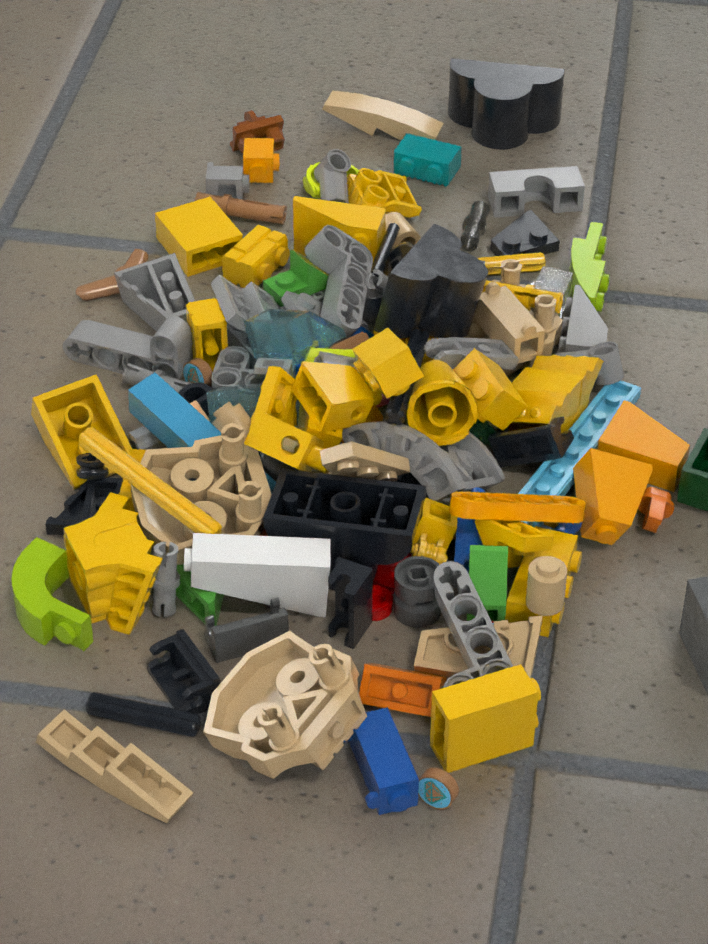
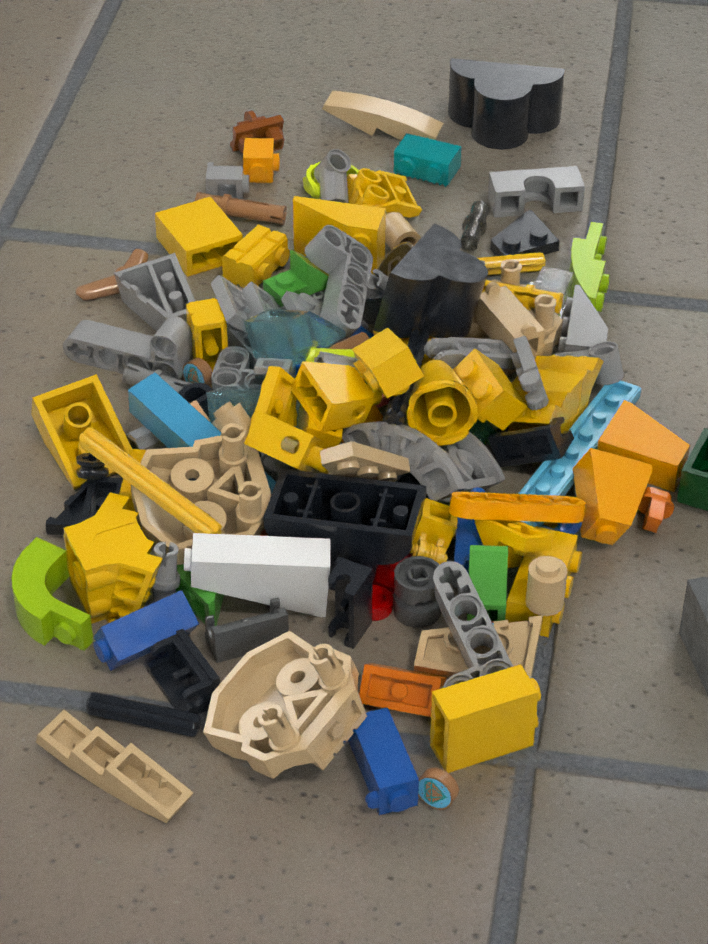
black bar [371,223,400,277] -> none
none -> blue brick [93,590,199,671]
none -> light grey hinge [511,336,549,410]

